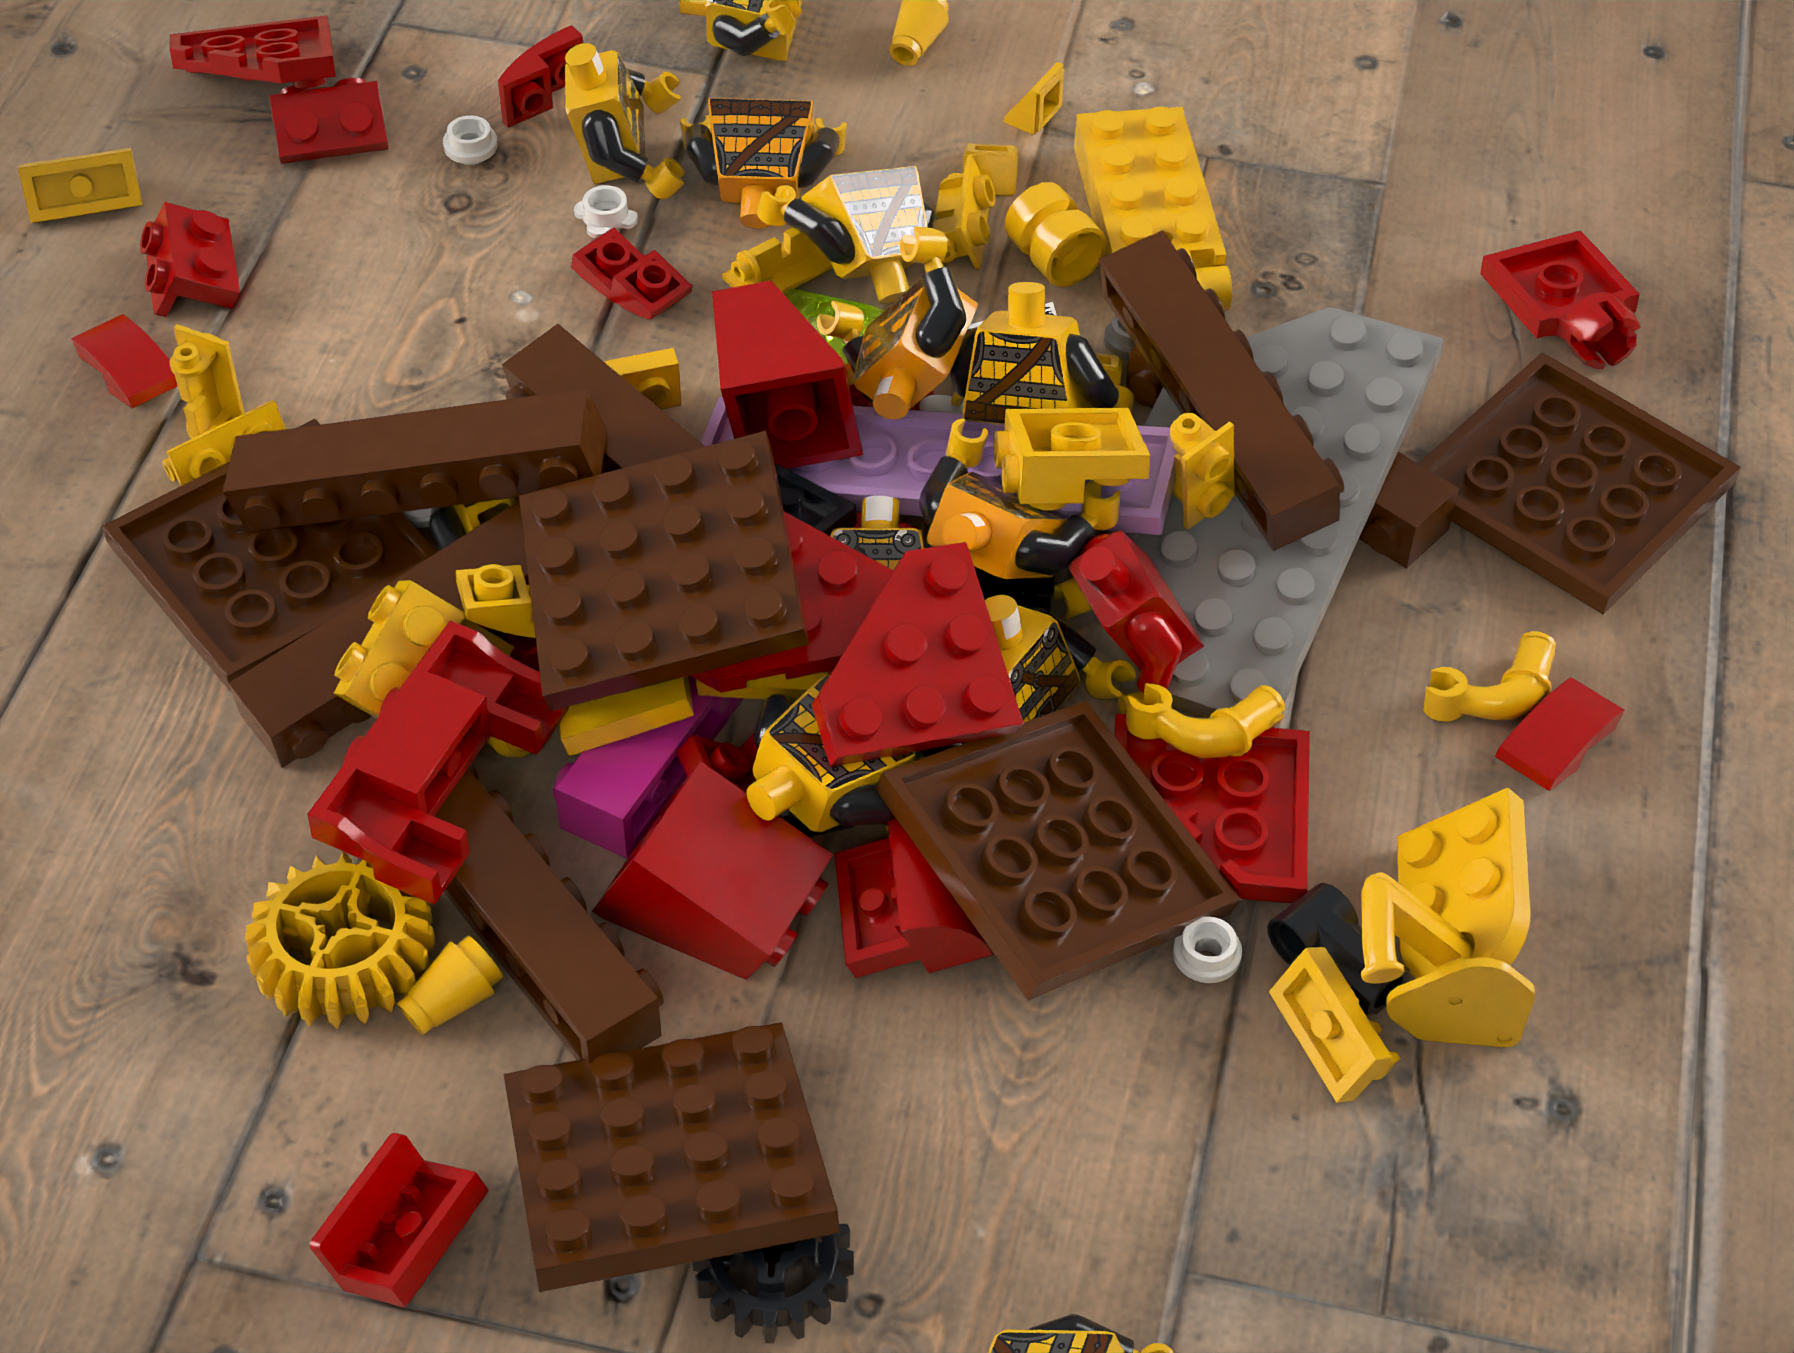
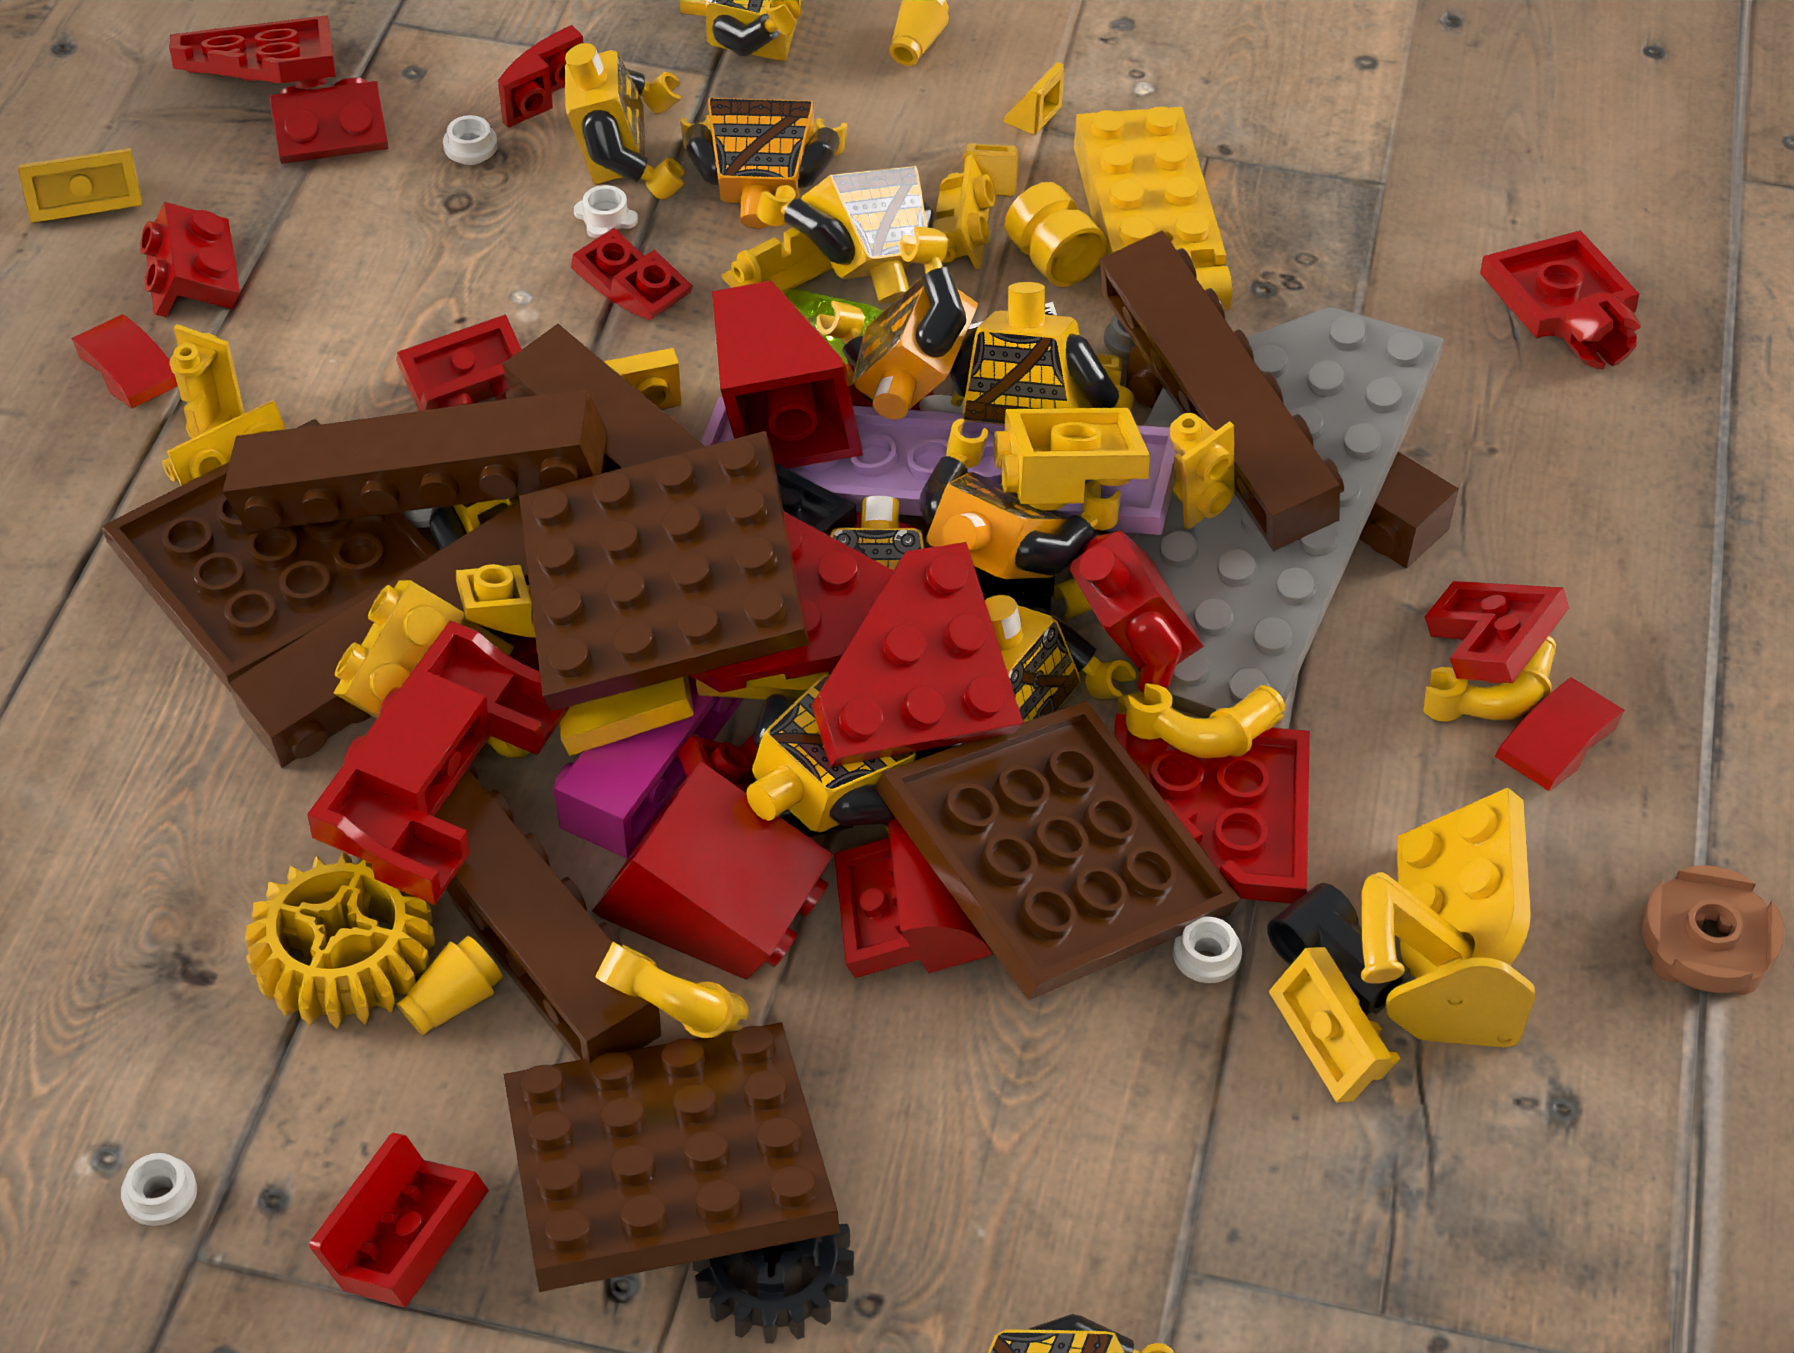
reddish brown plate [1418,352,1741,615] -> none
none -> white plate [121,1153,197,1226]
none -> red bracket [396,314,522,411]
none -> yellow piece [595,942,749,1039]
none -> red plate [1424,581,1569,684]
none -> nougat plate [1641,865,1785,994]

